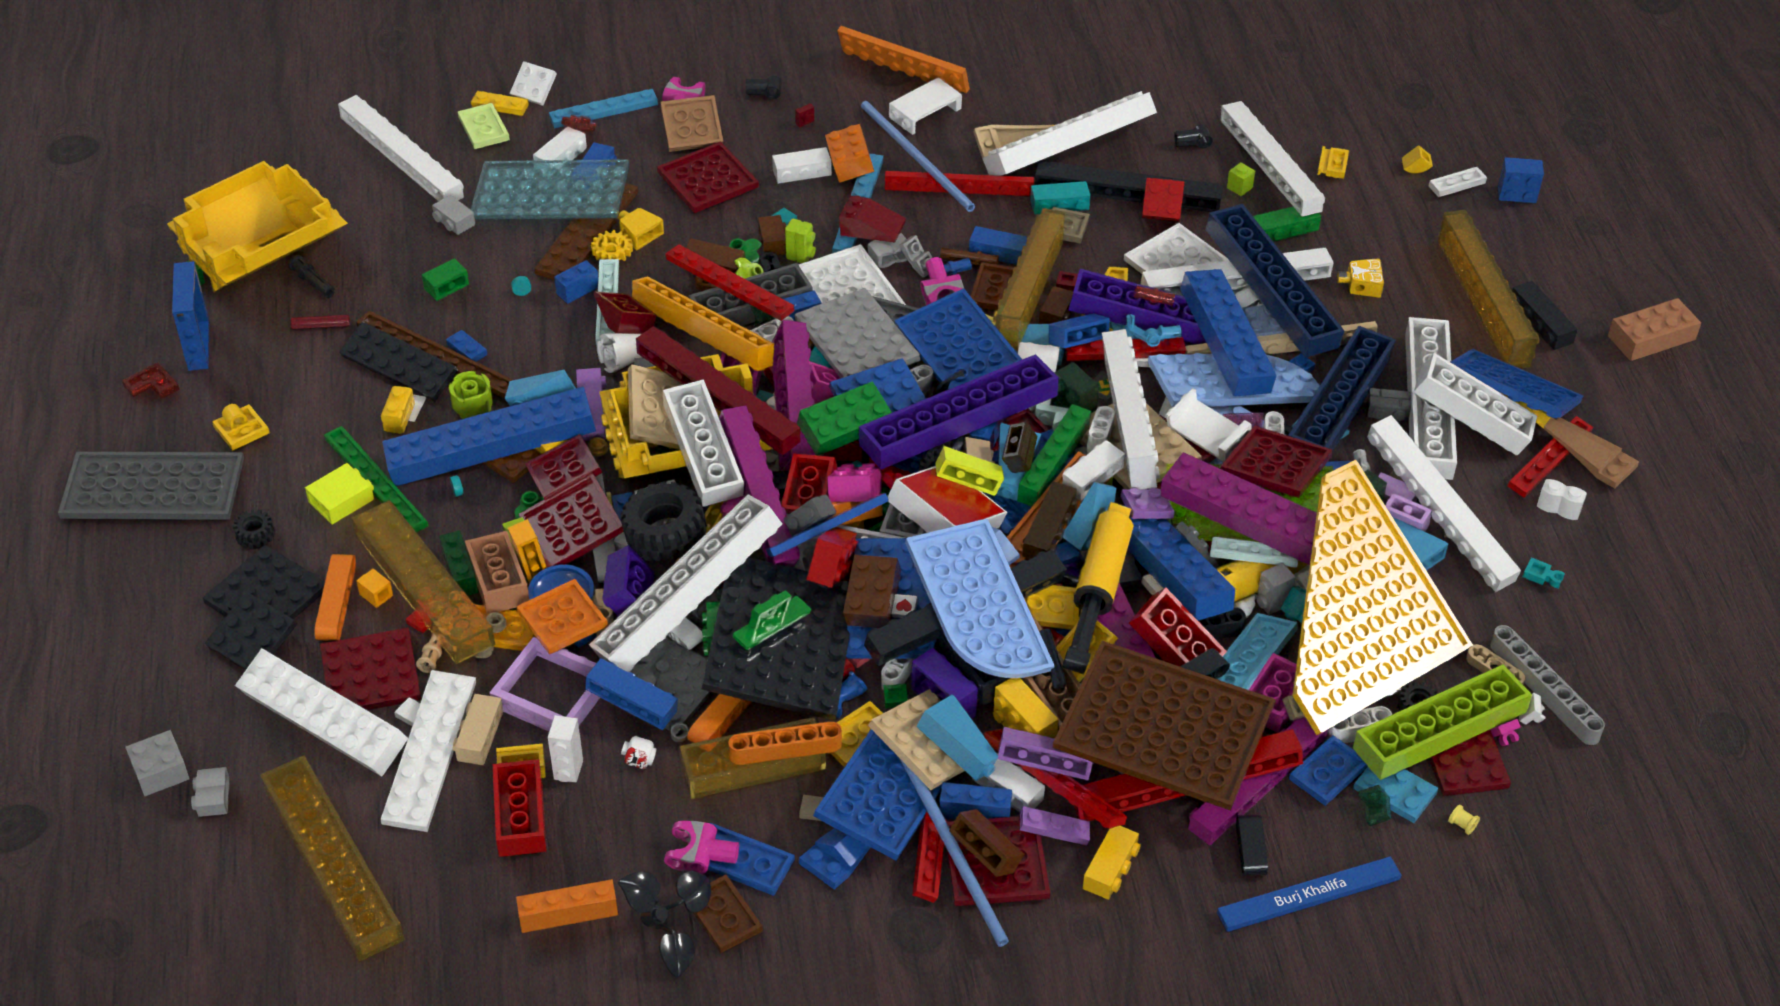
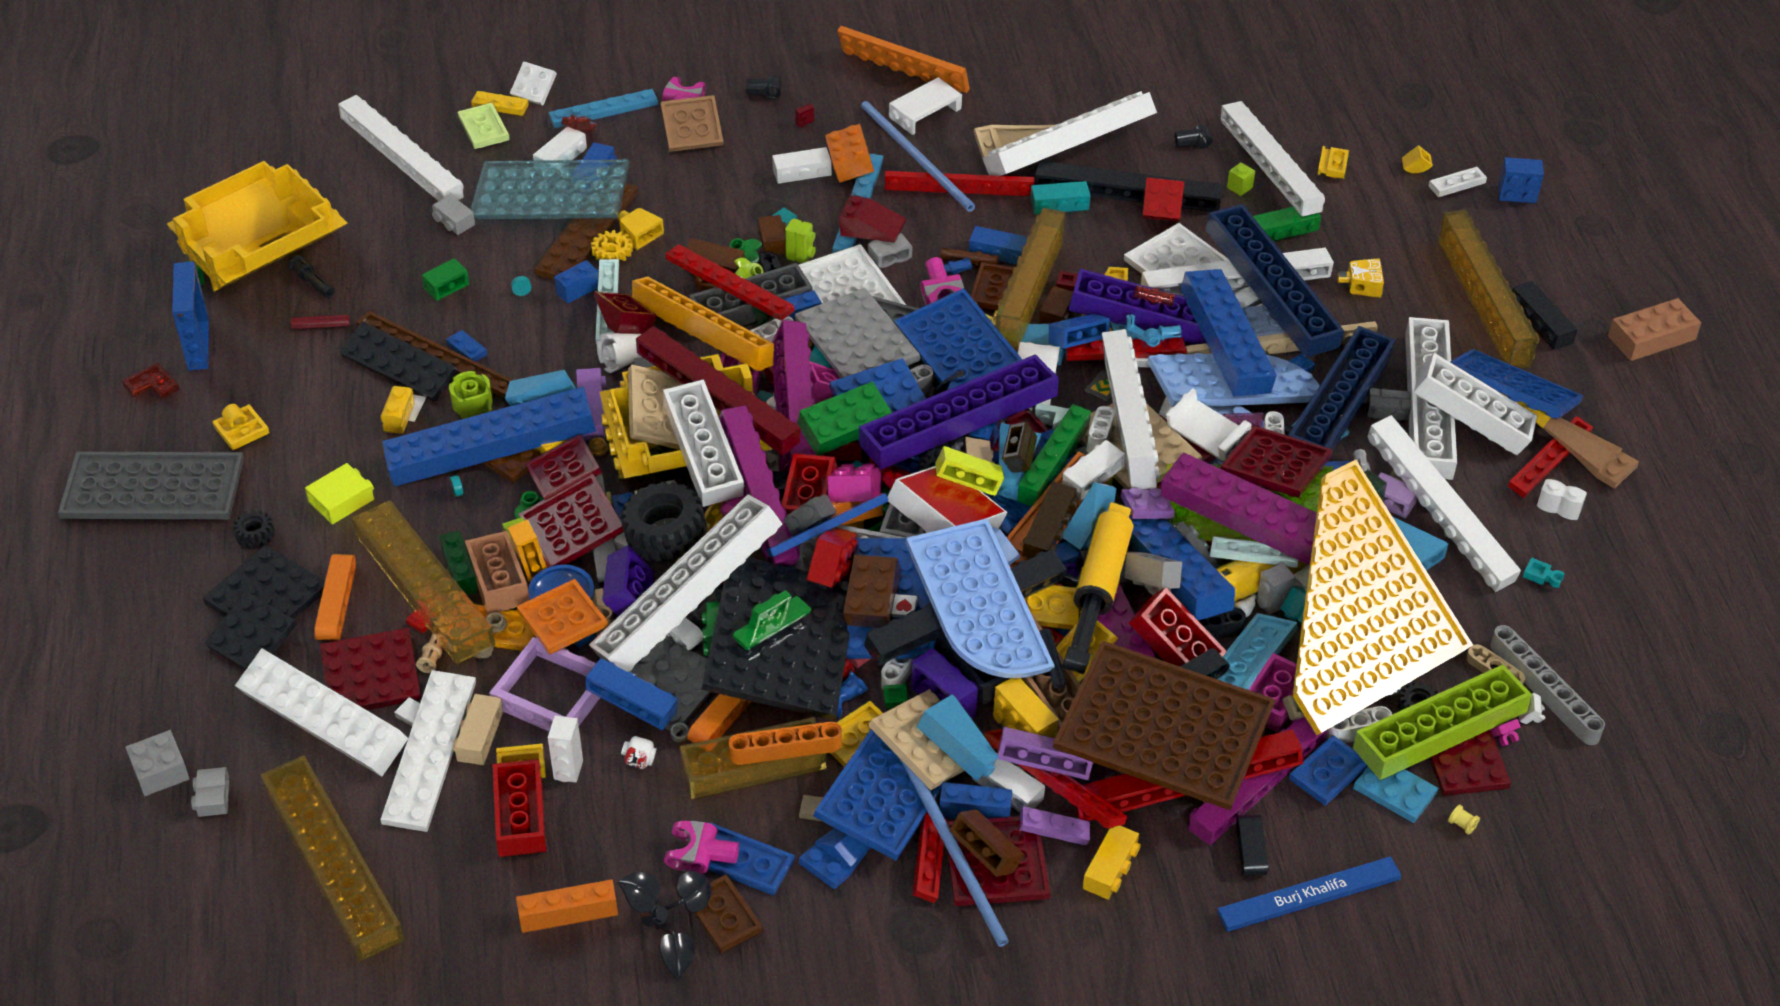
green tile [324,426,428,536] -> none
light orange brick [356,569,393,608] -> none
dark red plate [657,142,759,213] -> none
light grey slope [899,235,932,278] -> none
dark tan plate [1044,207,1090,244] -> none
clear green brick [1052,362,1099,413] -> none
clear green bracket [1359,785,1391,826] -> none
lavender brick [1385,493,1432,532] -> none
none -> light grey brick [1124,552,1182,592]

